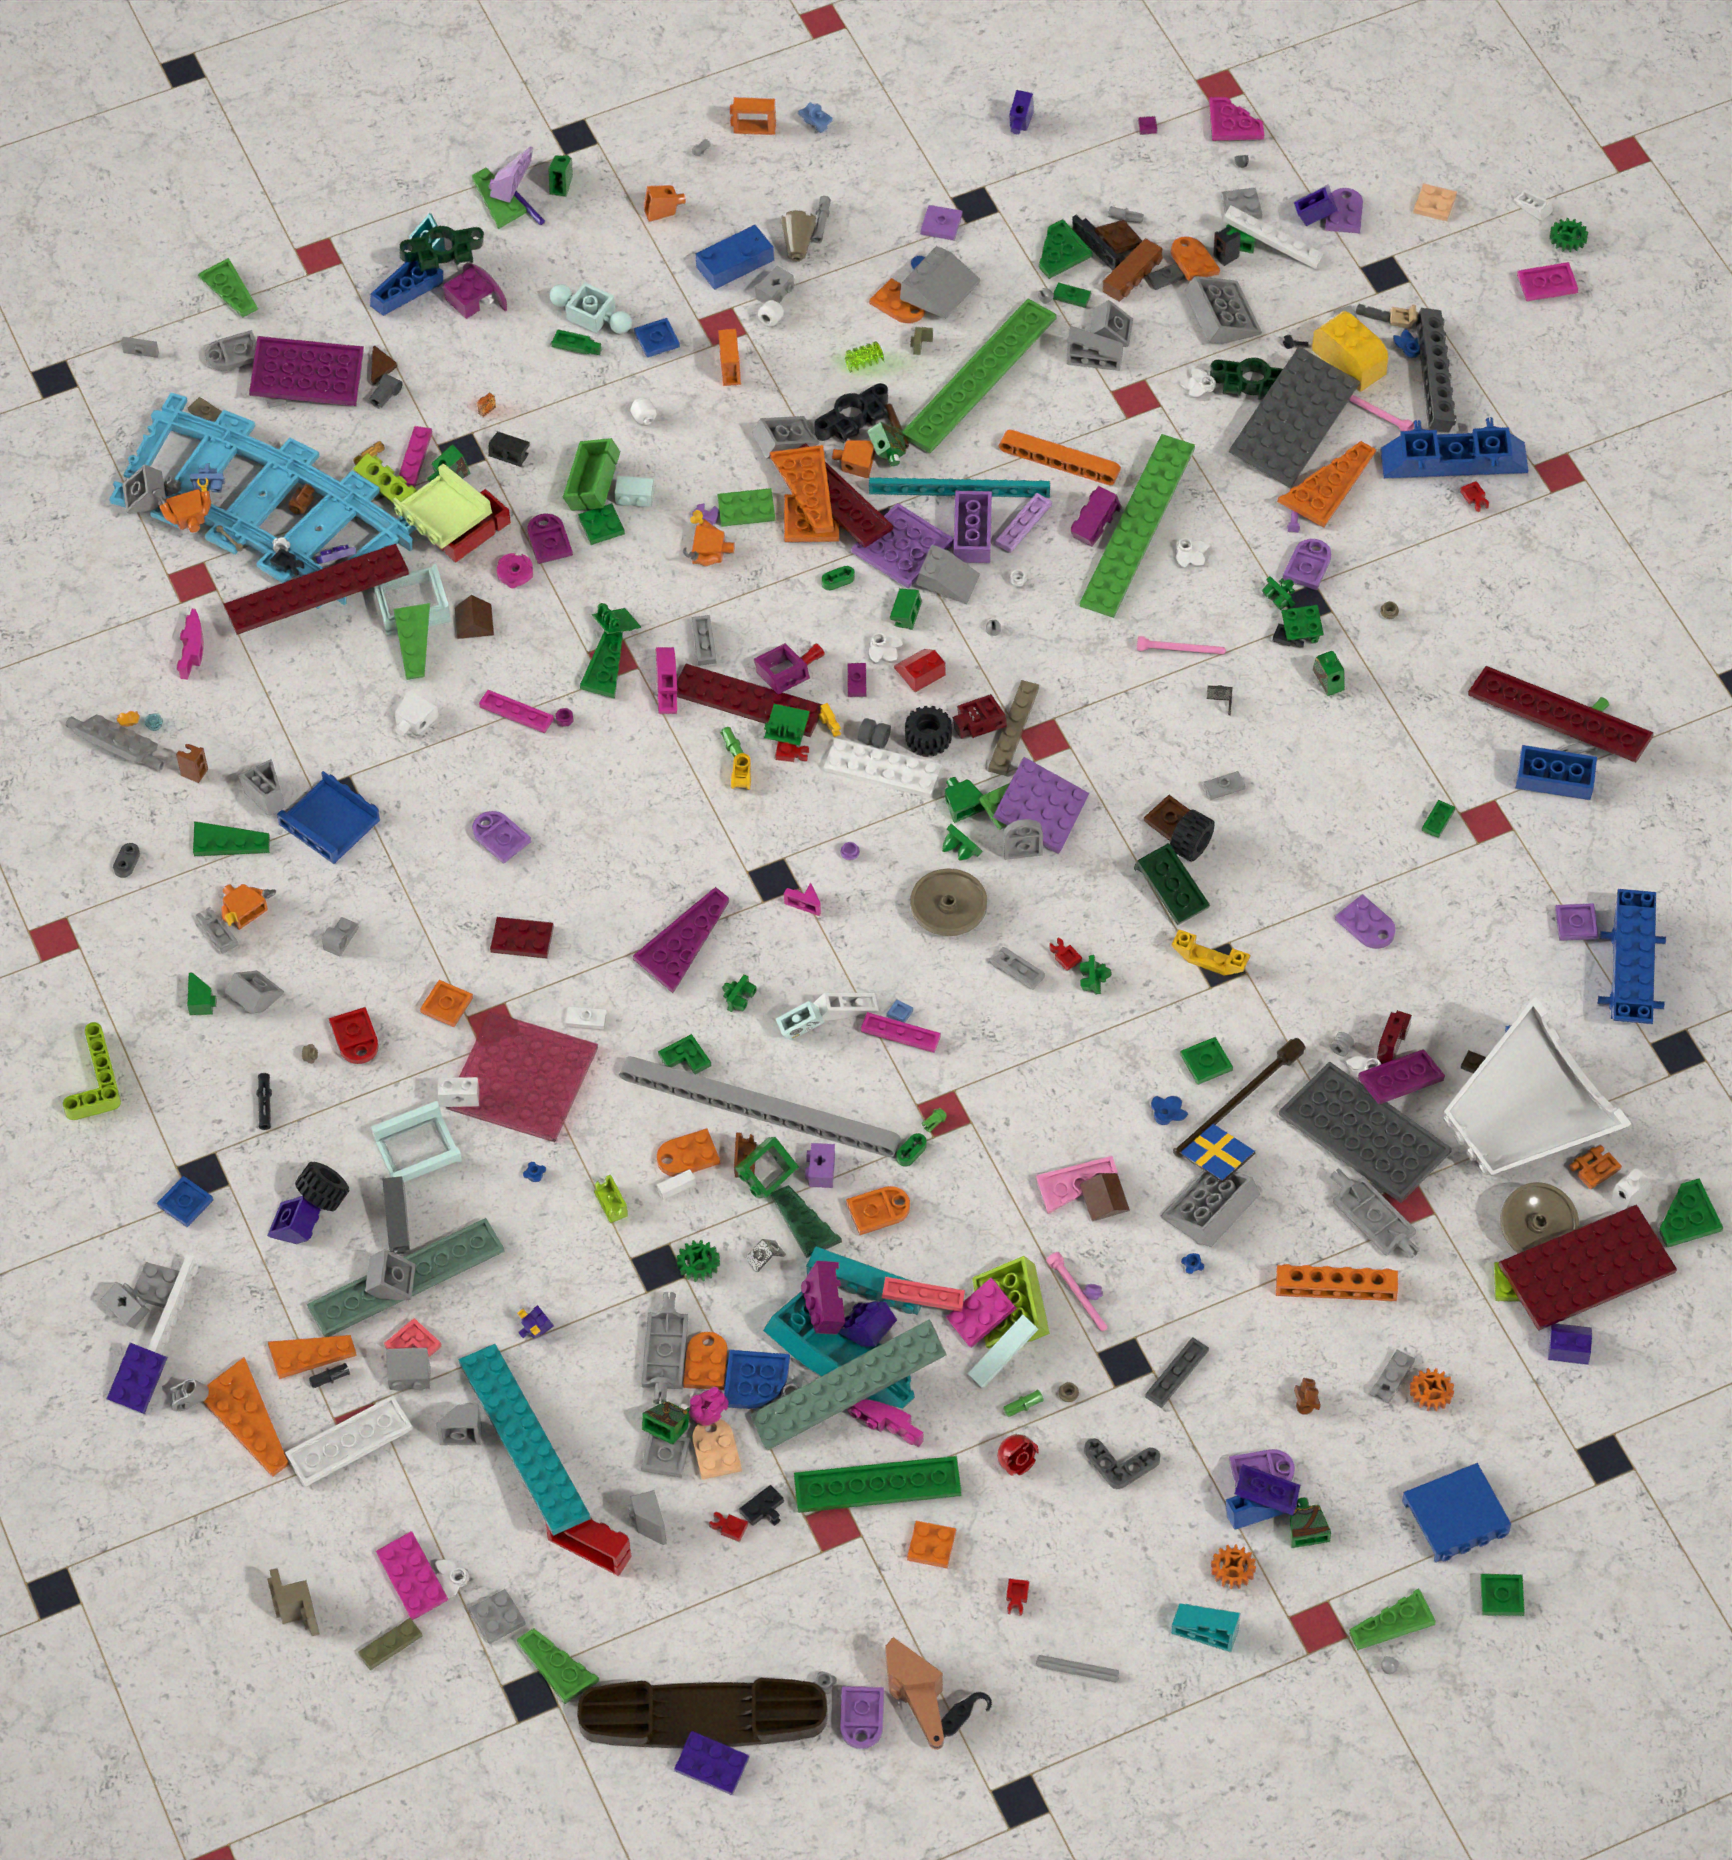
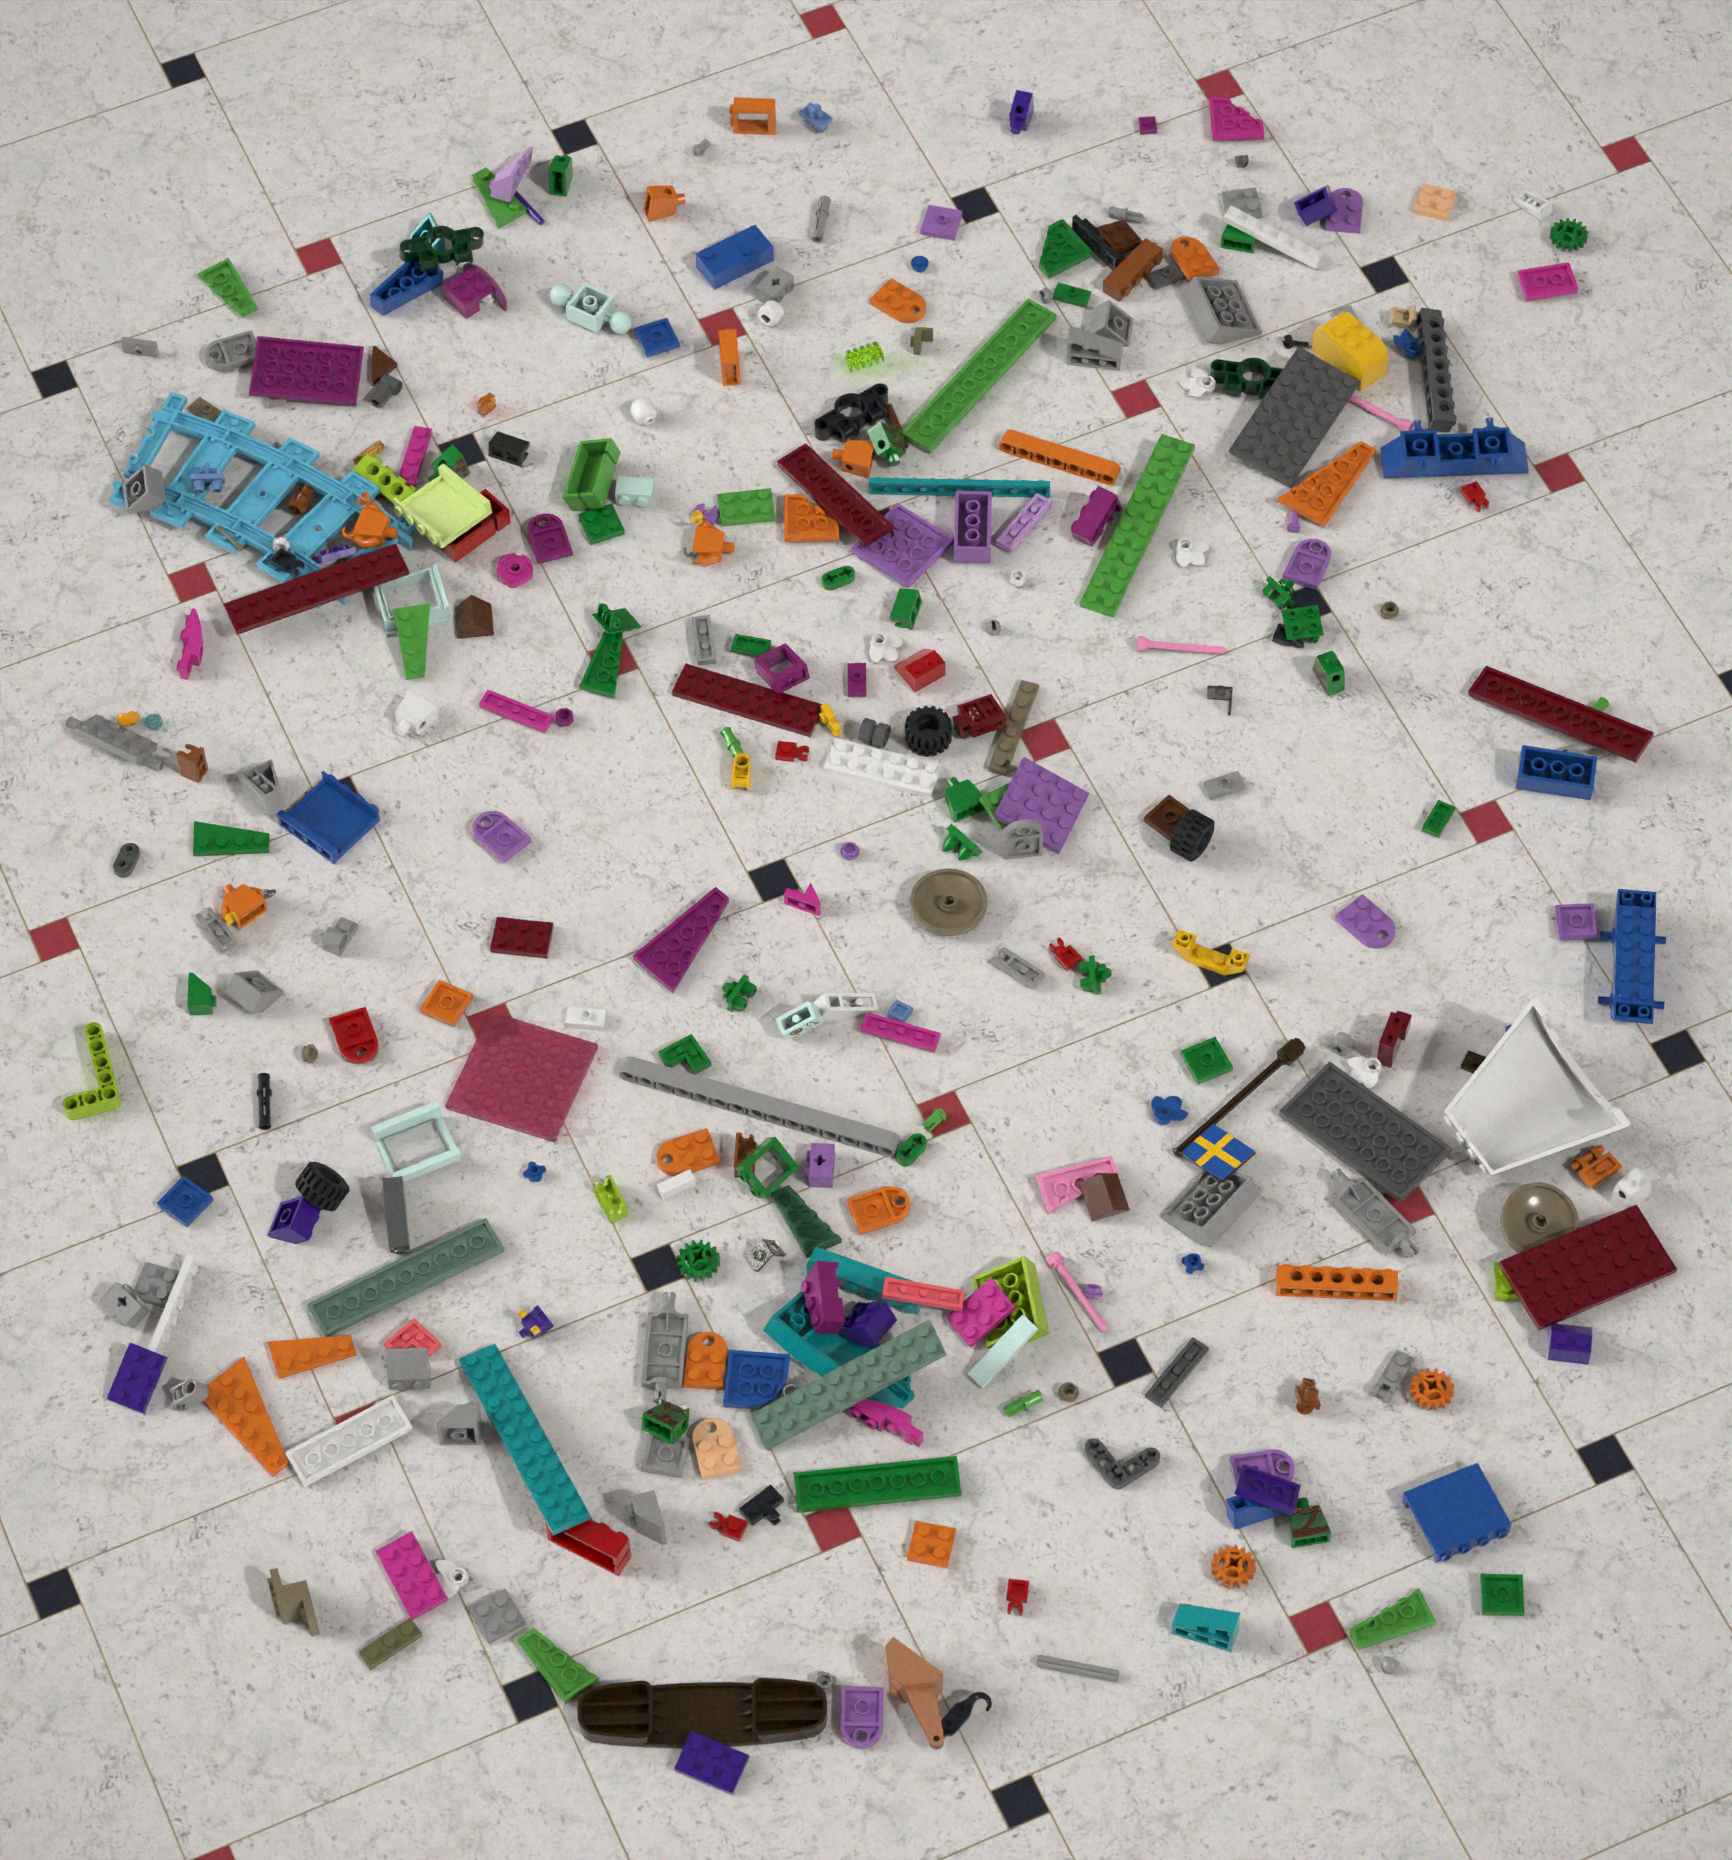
orange torso [153,477,211,533] -> none
dark grey plate [164,477,182,496] -> none
black axle [309,1363,350,1388] -> none
light grey slope [365,1249,416,1300] -> none
white brick [438,1077,480,1107] -> none
green hinge [551,329,602,355] -> none
dark pink slope [656,647,677,714] -> none
dark pink plate [689,1387,728,1426] -> none
light grey slope [752,416,819,459] -> none
green hinge [764,704,810,746] -> none
orange wing [769,445,834,533] -> none
dark tan cone [781,210,816,262] -> none
red pin [800,643,825,666] -> none
light grey slope [900,246,980,319] -> none
light grey slope [916,545,980,605] -> none
red cylinder [997,1434,1039,1476] -> none
dark green plate [1134,843,1210,925] -> none
black hinge [1213,227,1241,266] -> none
dark grey axle [1356,304,1390,322] -> none
magenta plate [1358,1049,1445,1105] -> none
green plate [1659,1178,1723,1248] -> none
none -> orange torso [342,492,398,549]
none -> green plate [731,634,771,657]

